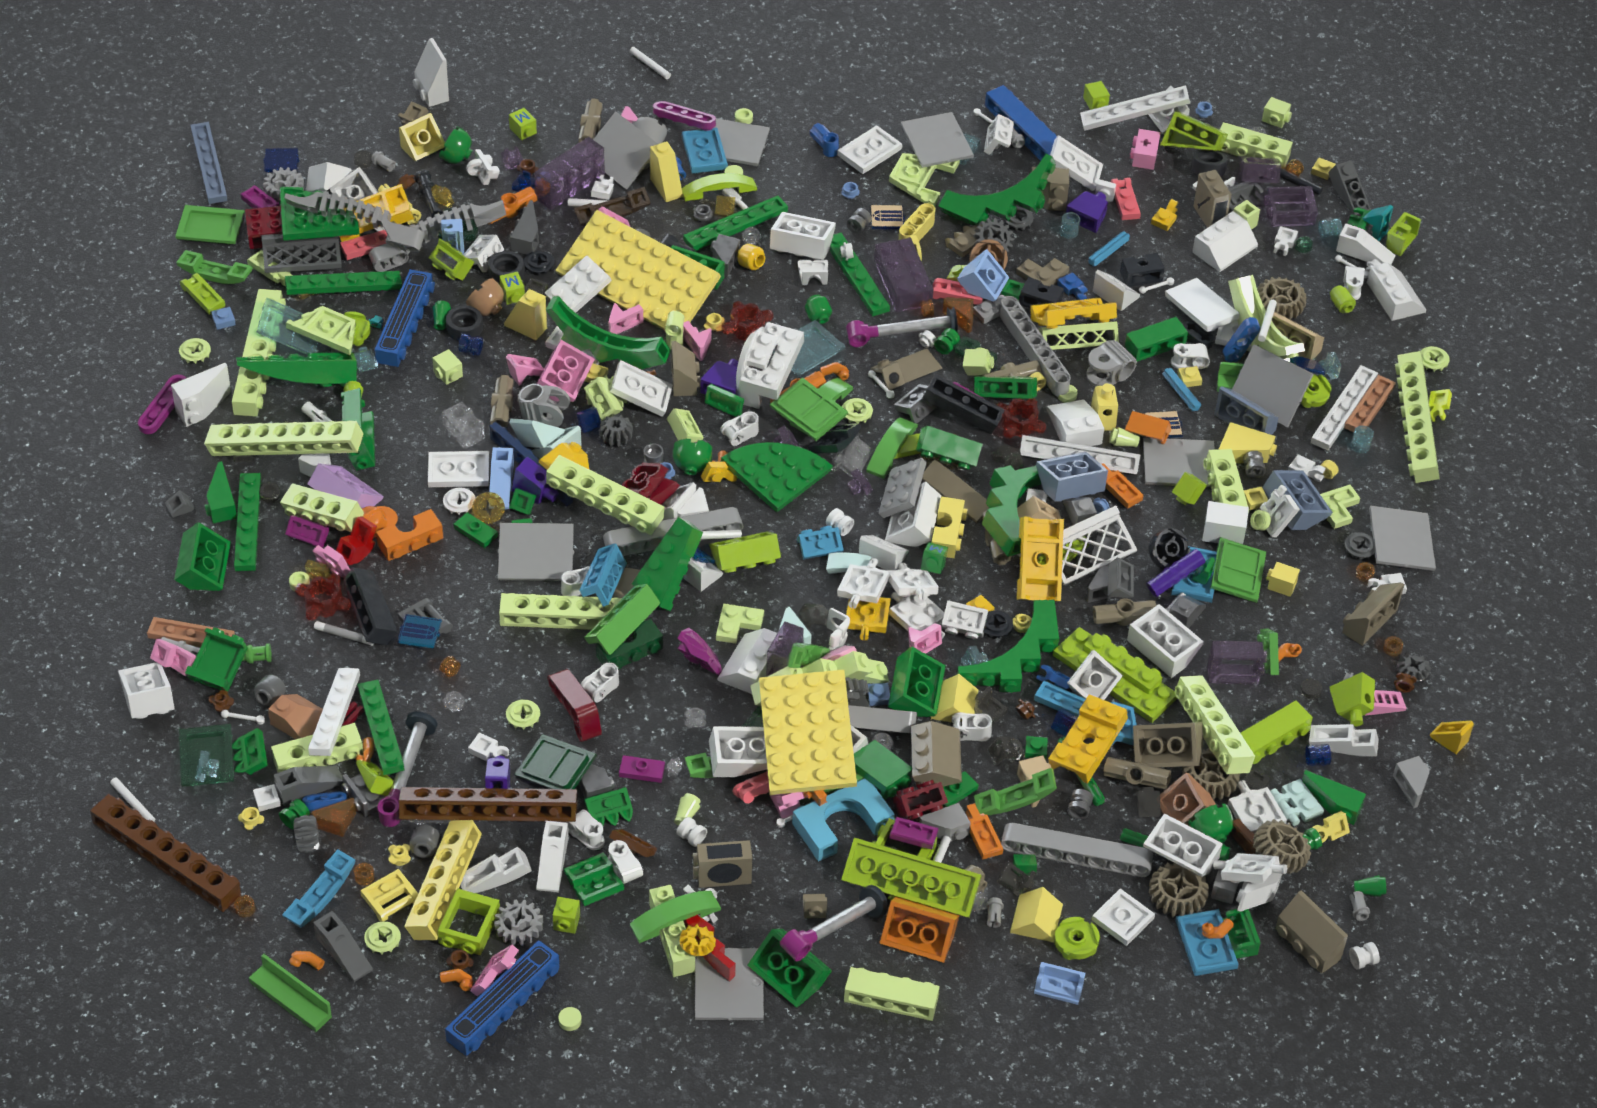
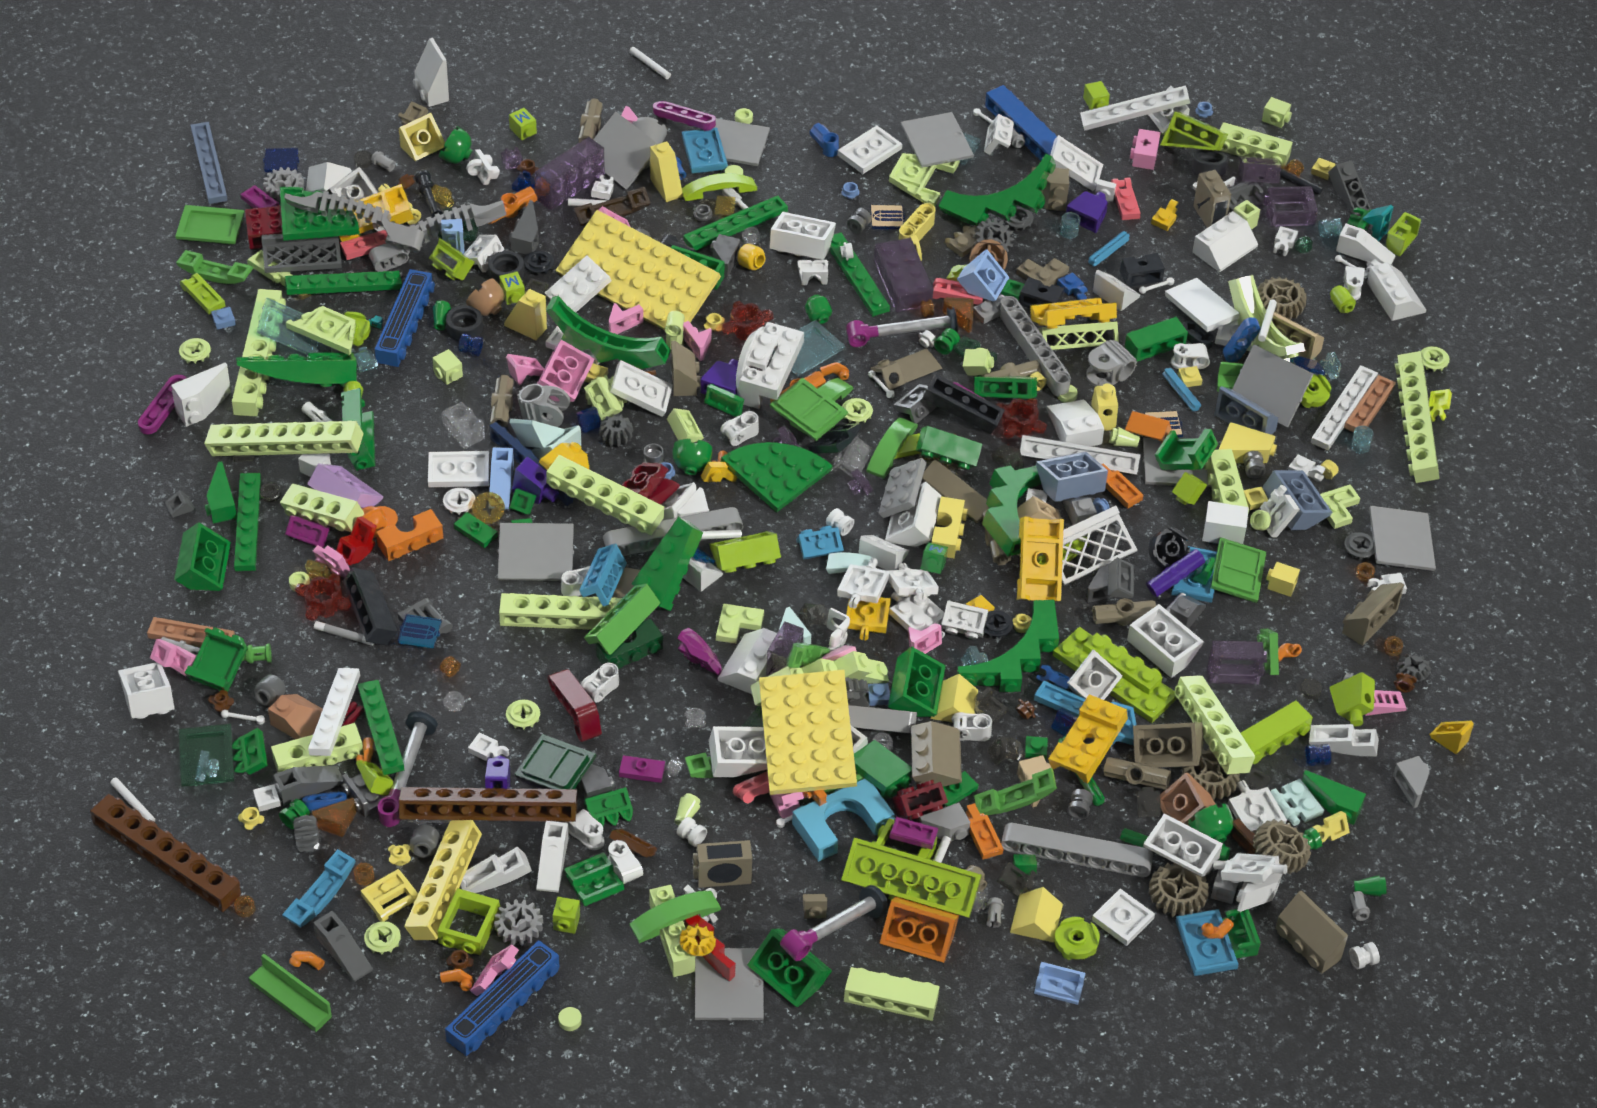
none -> green panel [1155,429,1218,470]

